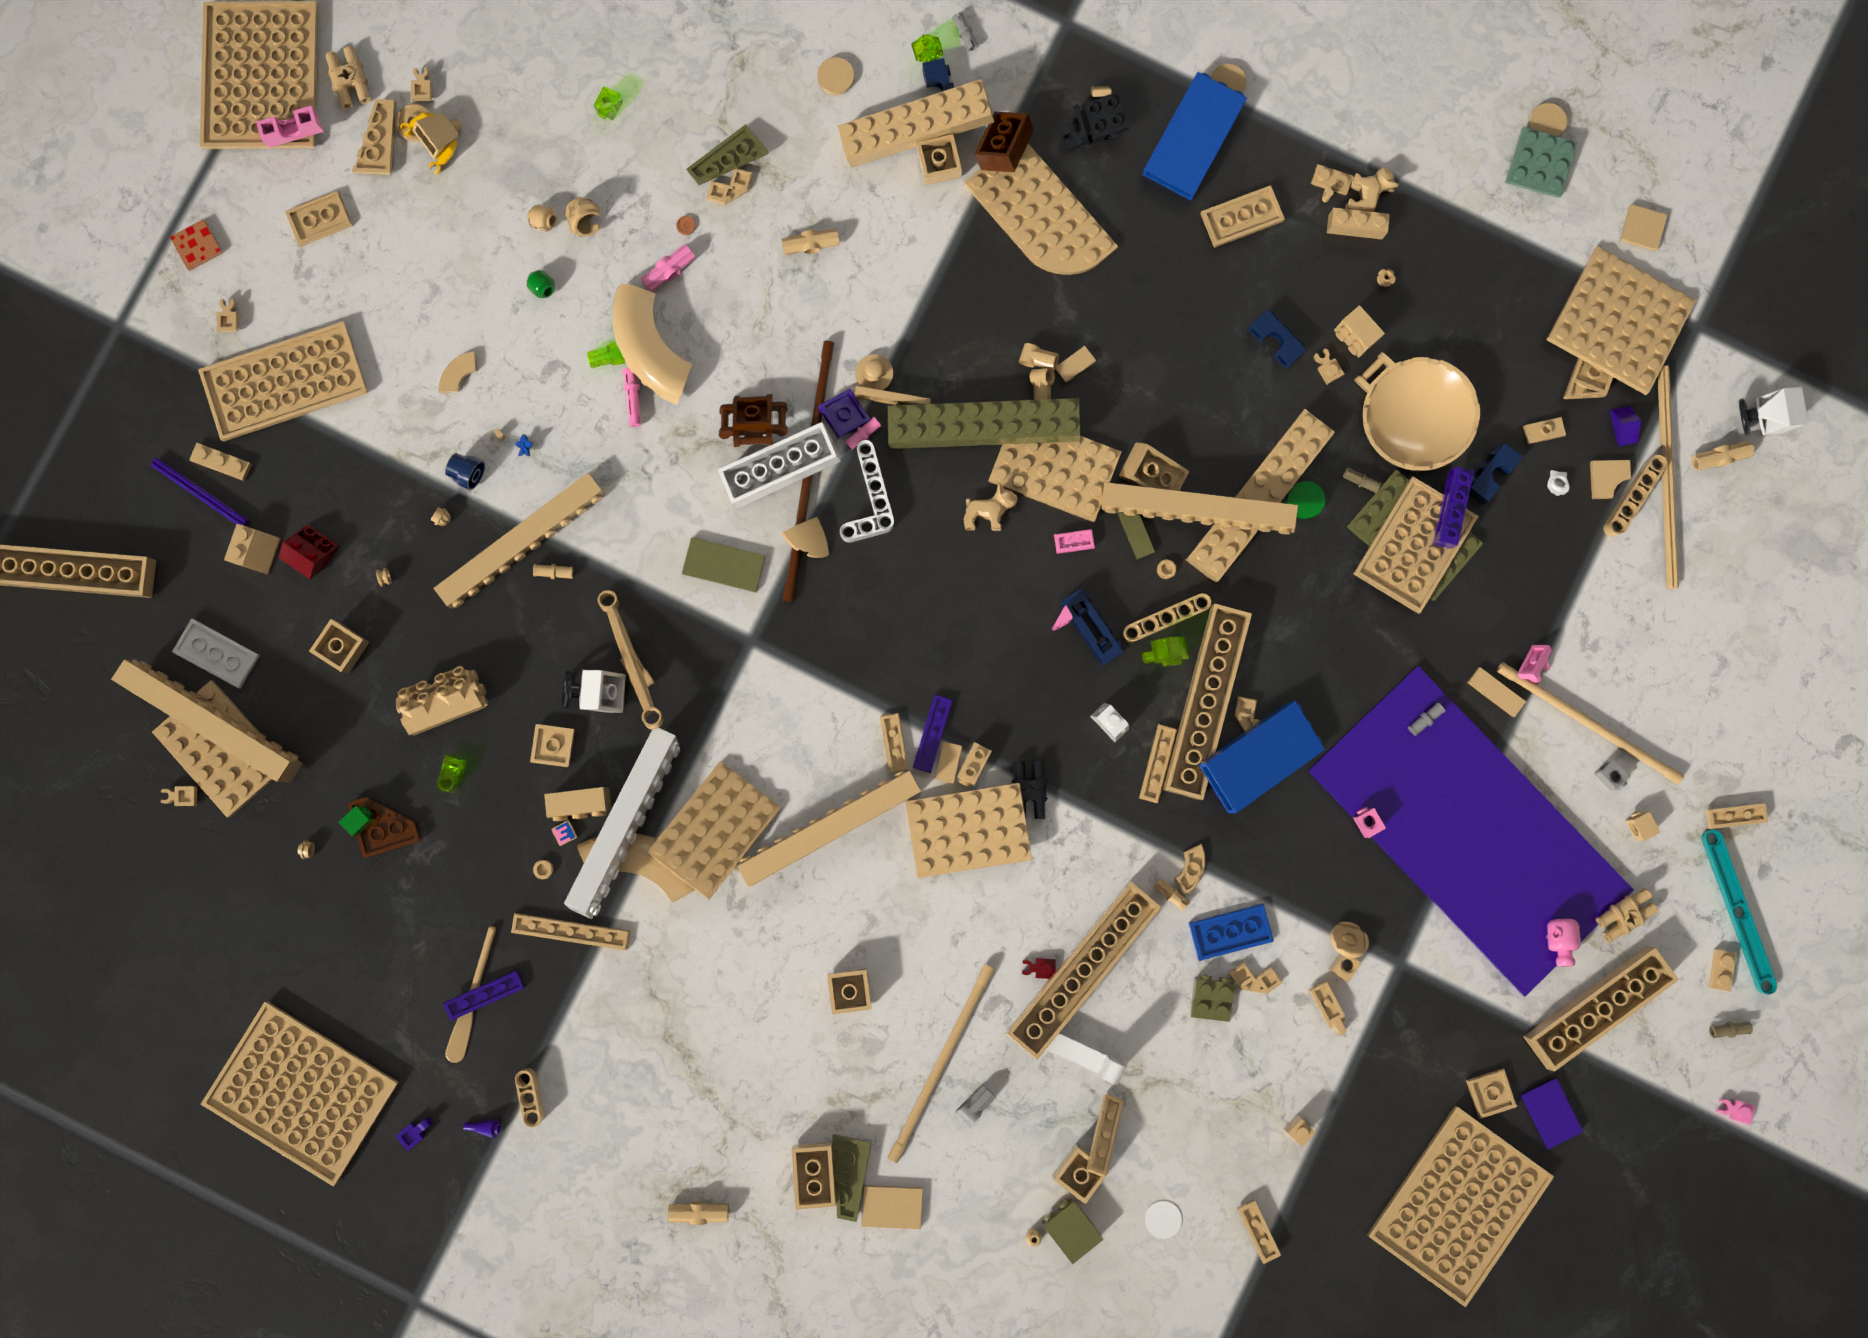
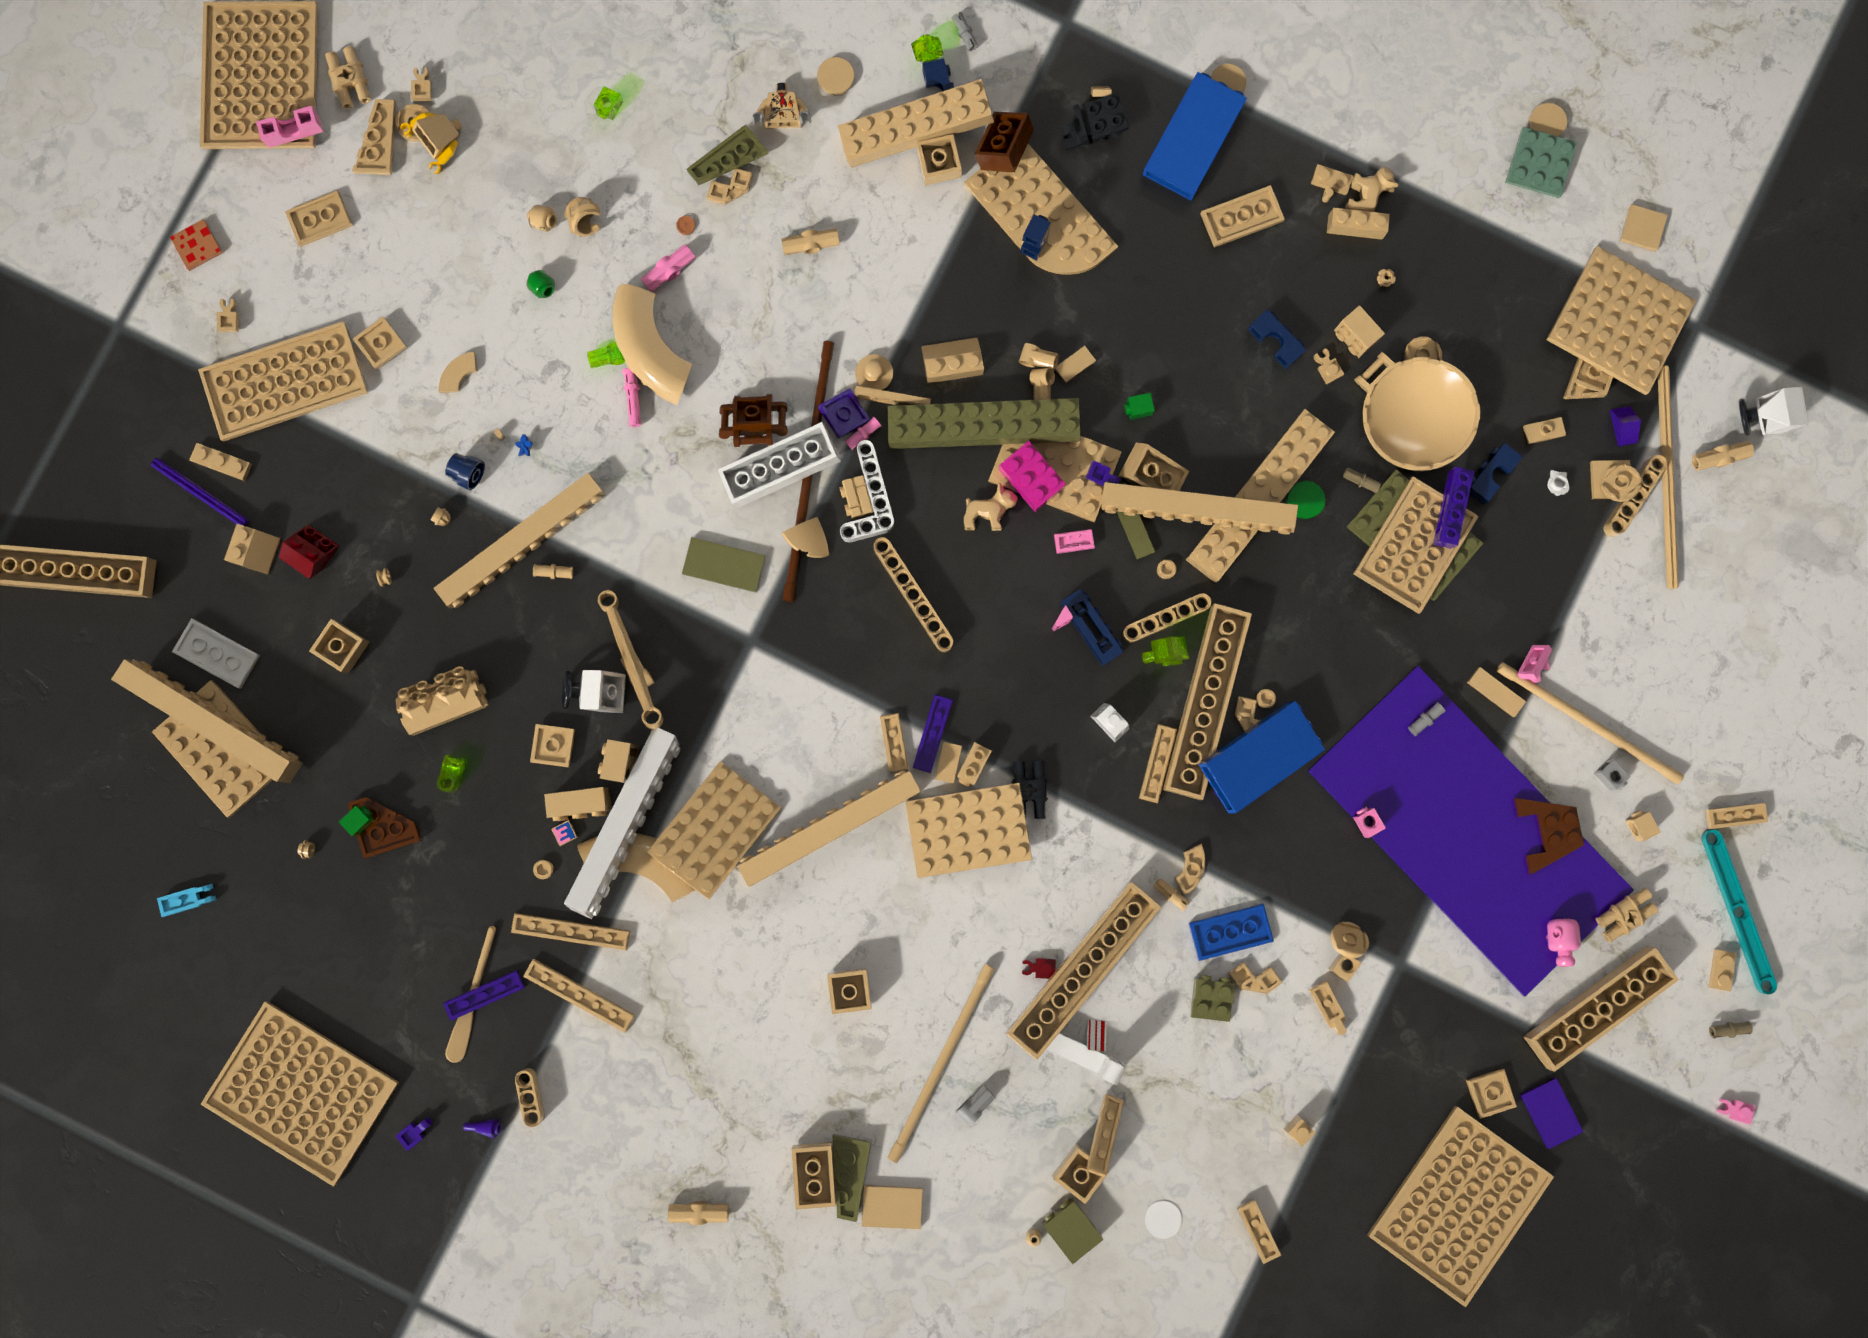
tan plate [161,786,197,806] -> none
none -> medium azure hinge [157,884,217,917]
none -> tan plate [353,317,407,370]
none -> tan tile [523,959,635,1033]
none -> tan brick [598,739,640,783]
none -> tan torso [753,83,811,129]
none -> tan brick [839,475,874,520]
none -> tan beam [874,537,953,652]
none -> tan slope [922,338,984,384]
none -> dark pink brick [998,441,1066,512]
none -> dark blue arch [1020,214,1051,261]
none -> dark purple plate [1085,461,1121,486]
none -> sticker [1087,1019,1107,1052]
none -> green brick [1124,393,1155,420]
none -> tan tile [1256,689,1276,708]
none -> tan tile [1404,336,1442,361]
none -> reddish brown wing [1514,798,1584,874]
none -> tan tile [1601,464,1642,502]

